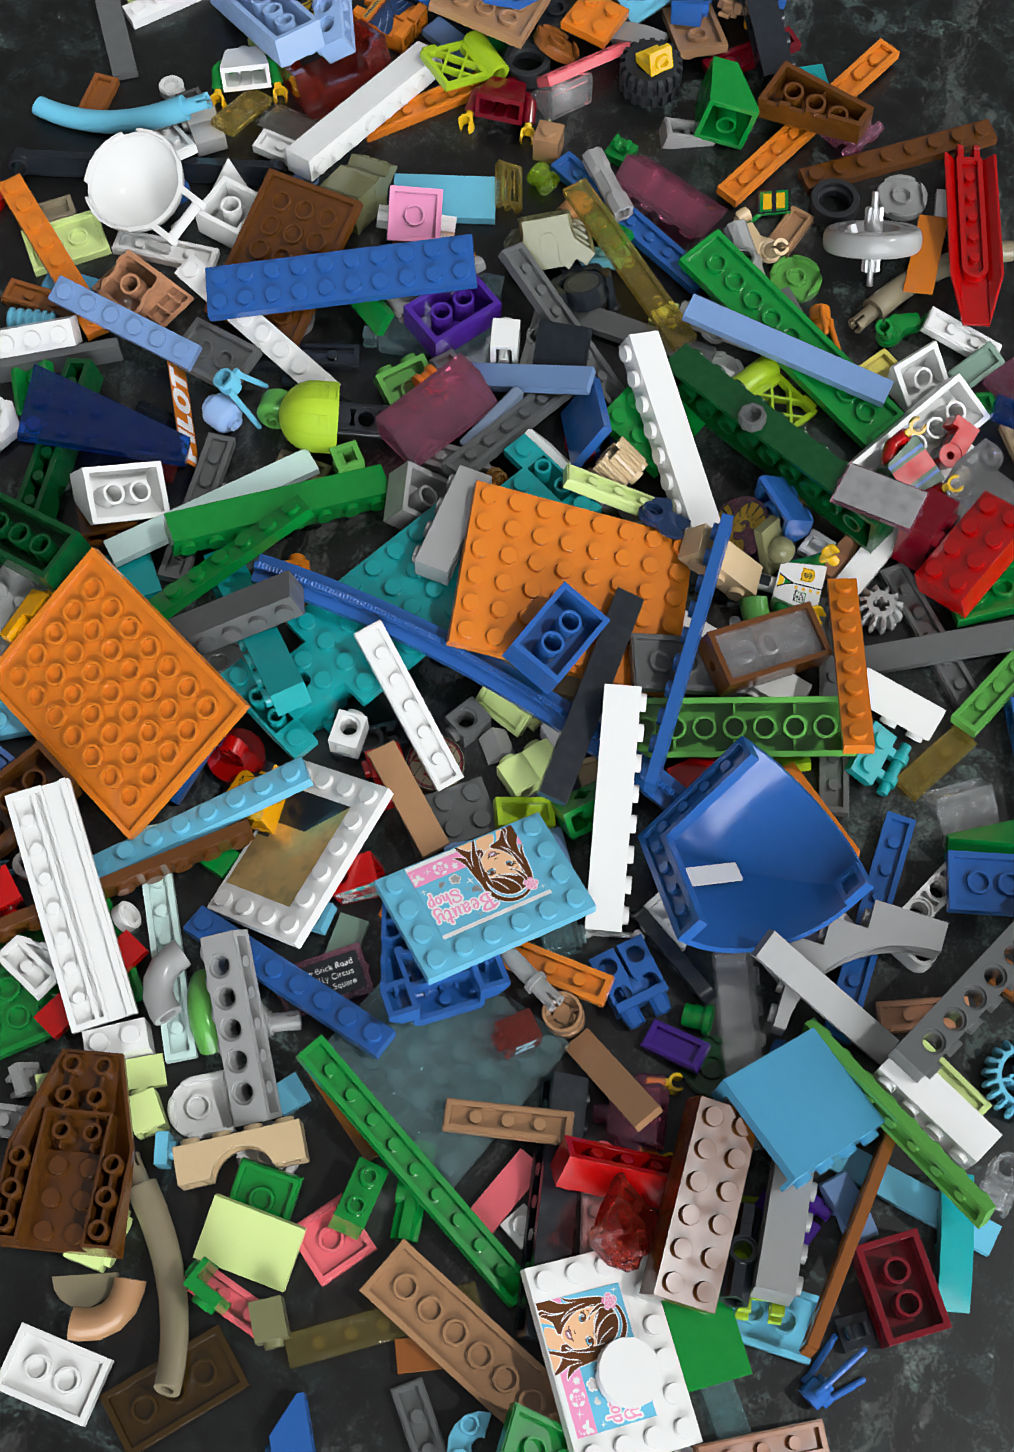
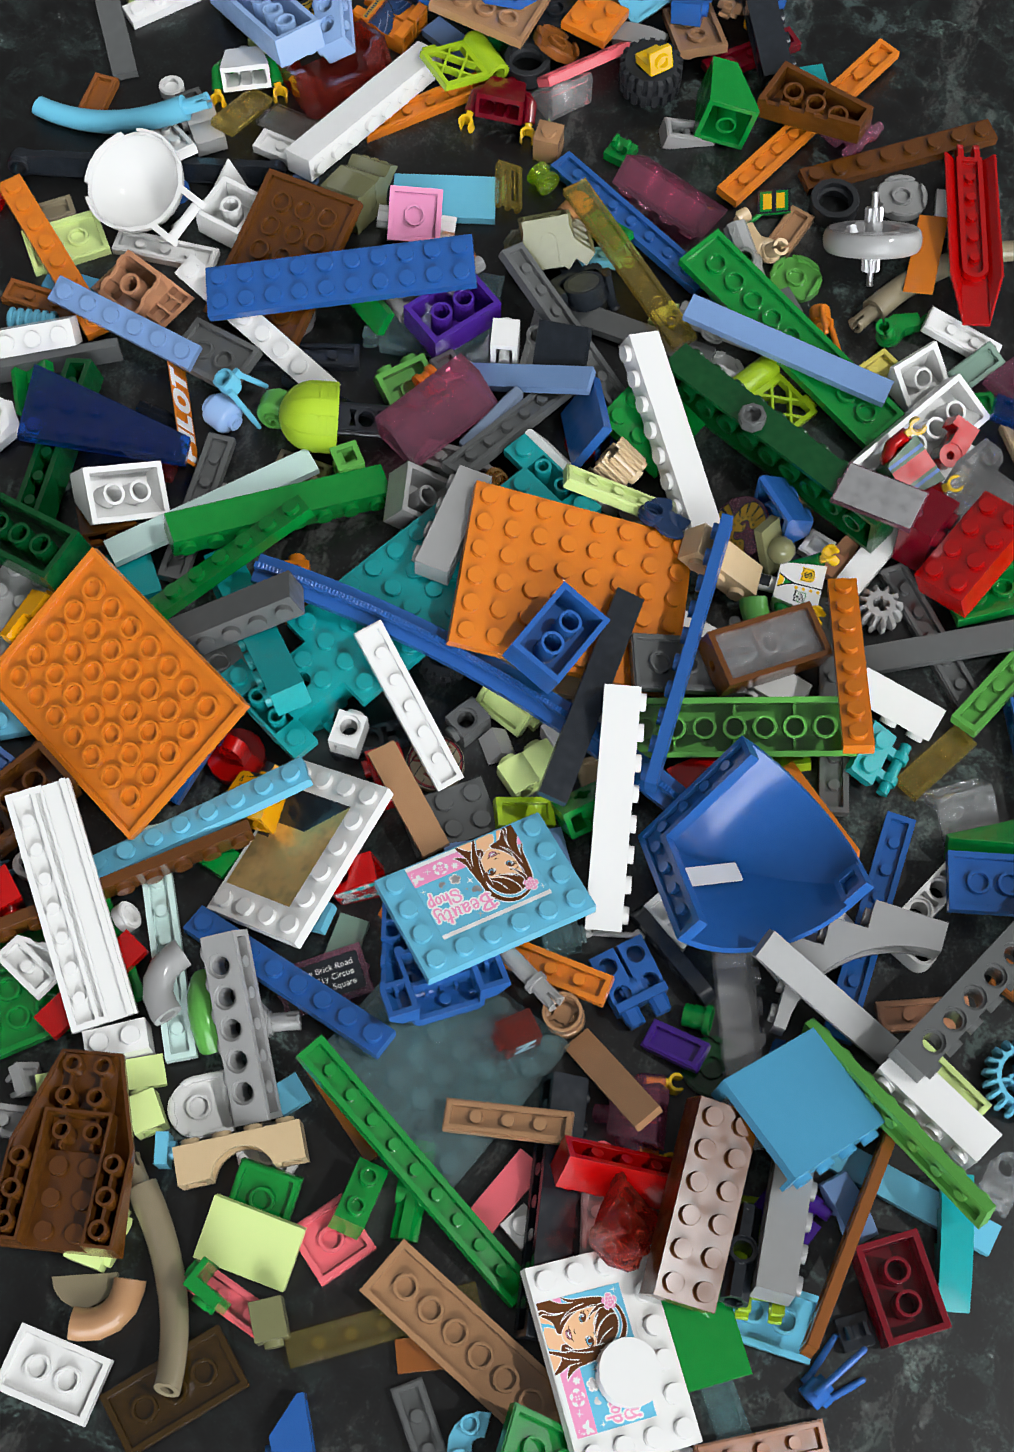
light grey axle [582,147,634,222] -> none

